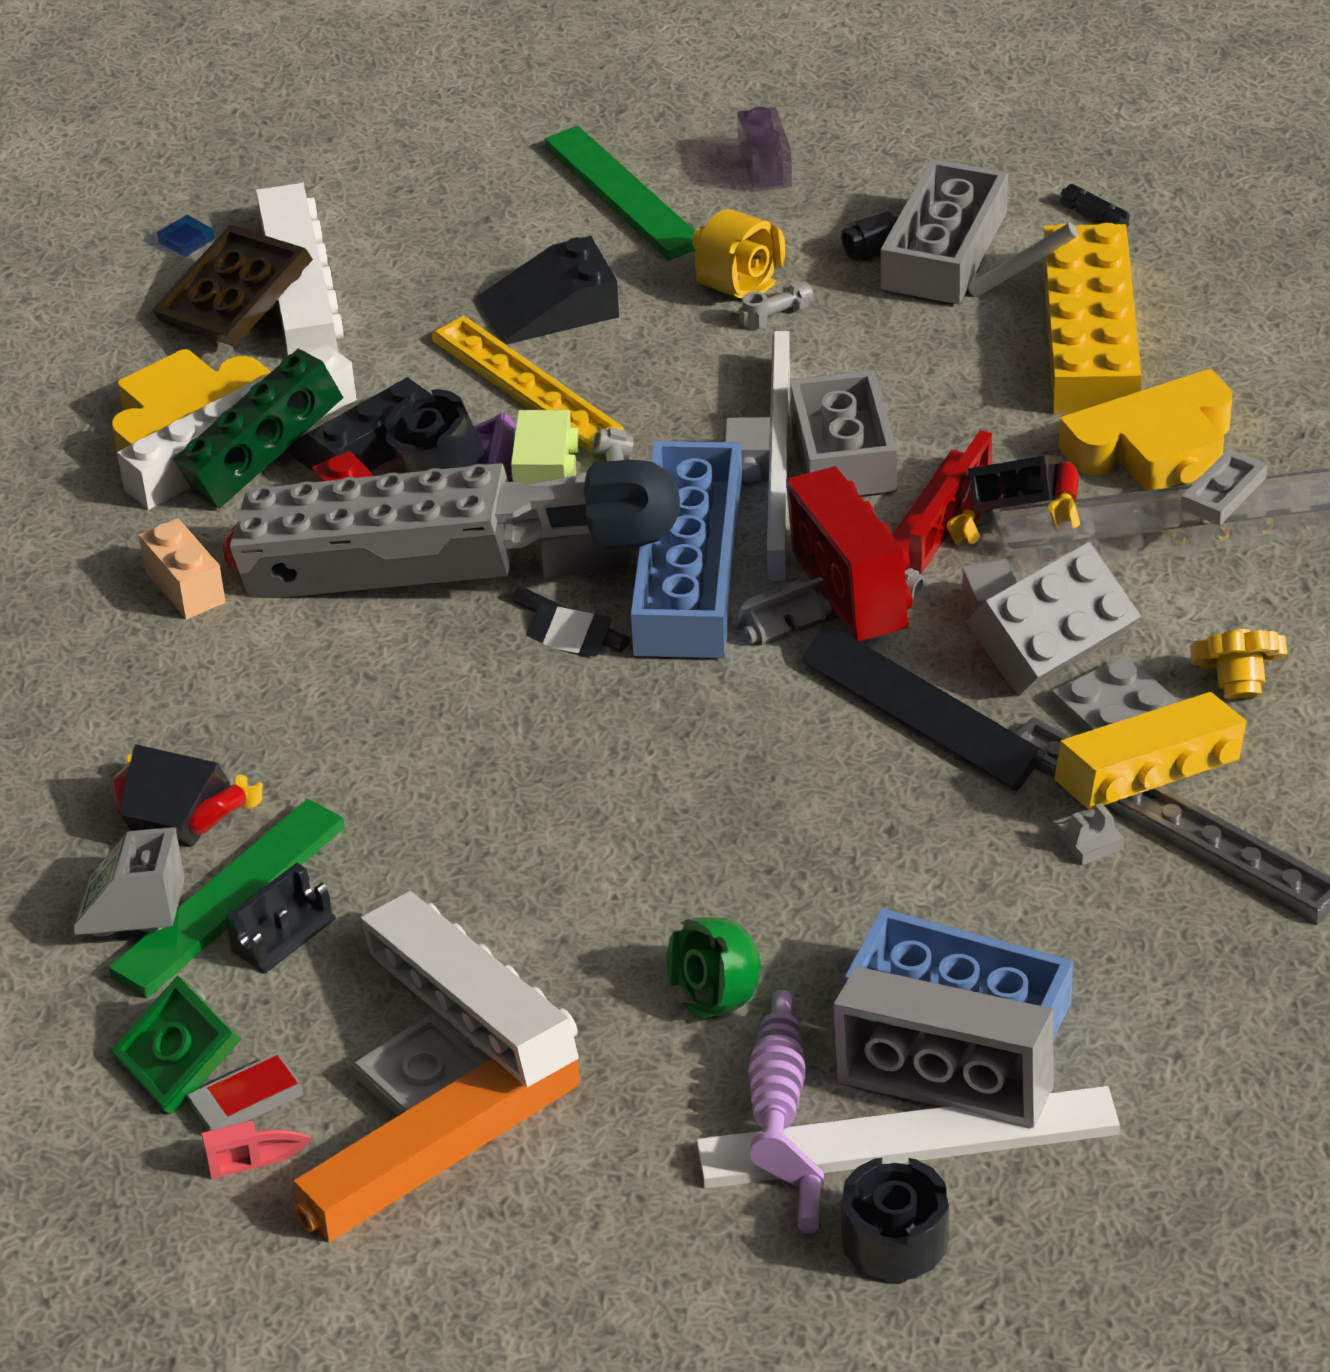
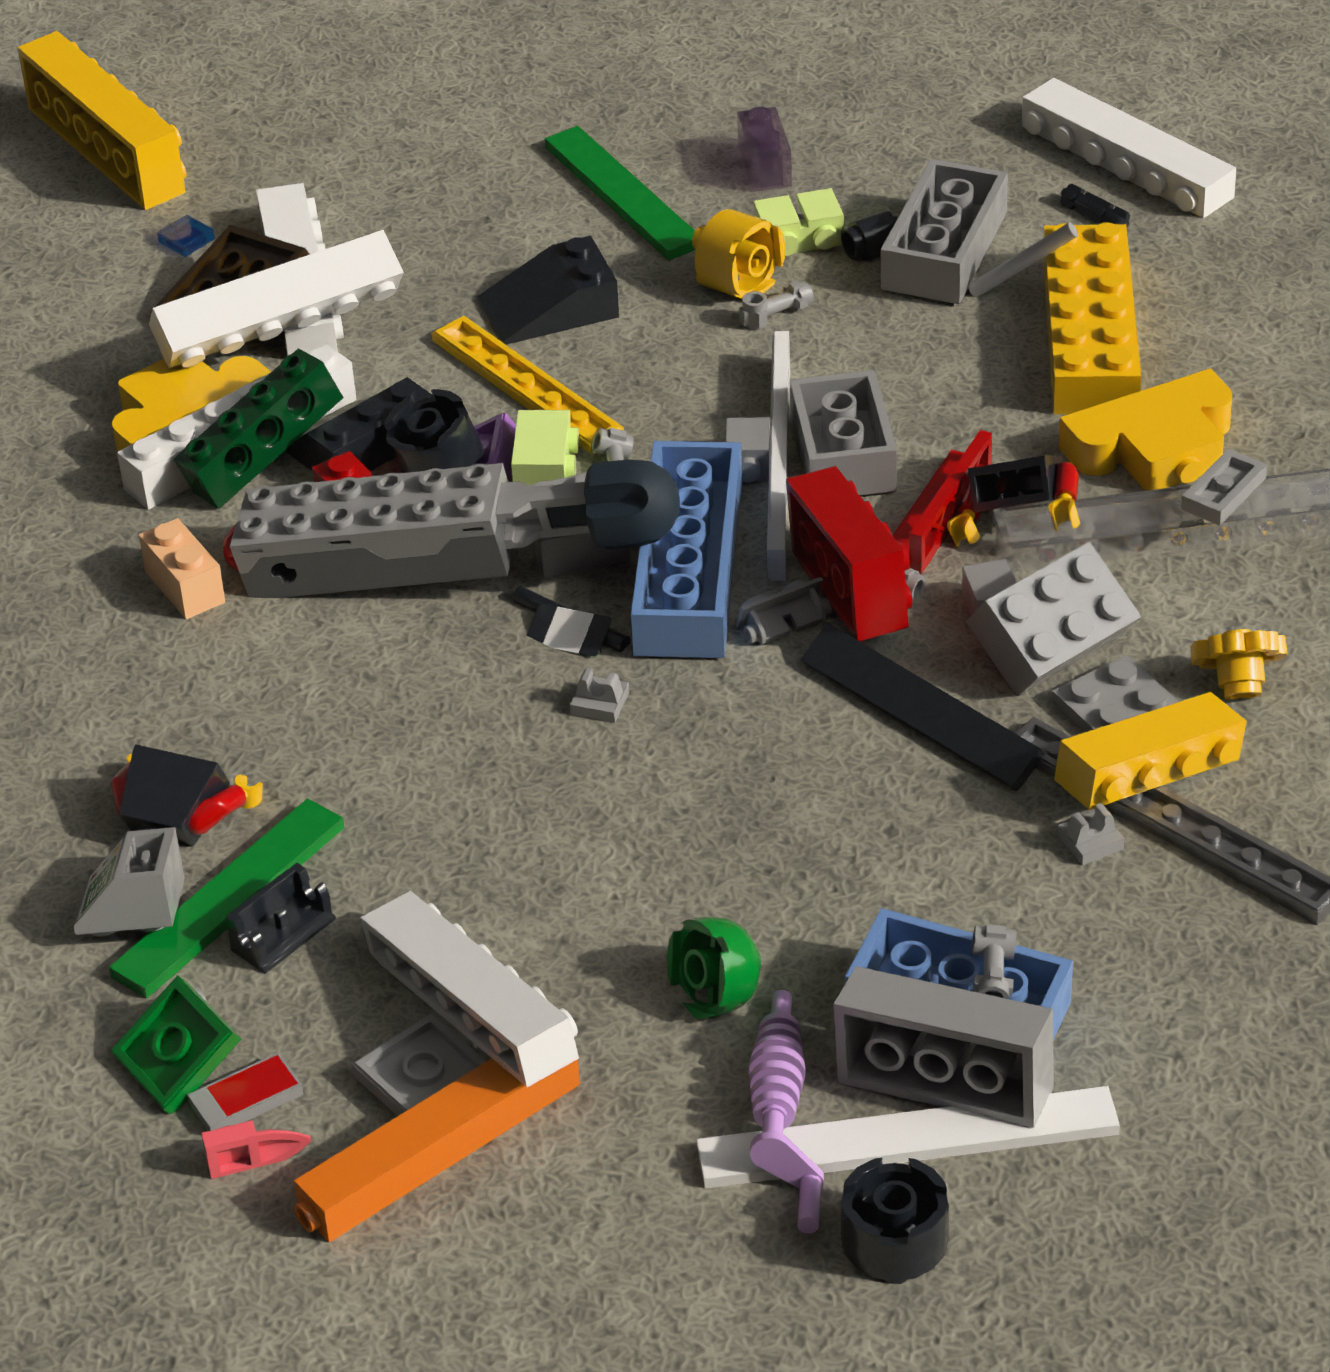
none -> yellow brick [17,31,187,210]
none -> white brick [149,230,404,369]
none -> light grey tile [570,668,629,723]
none -> yellowish green piece [753,188,844,256]
none -> light grey bar [971,924,1017,999]
none -> white brick [1022,78,1236,218]

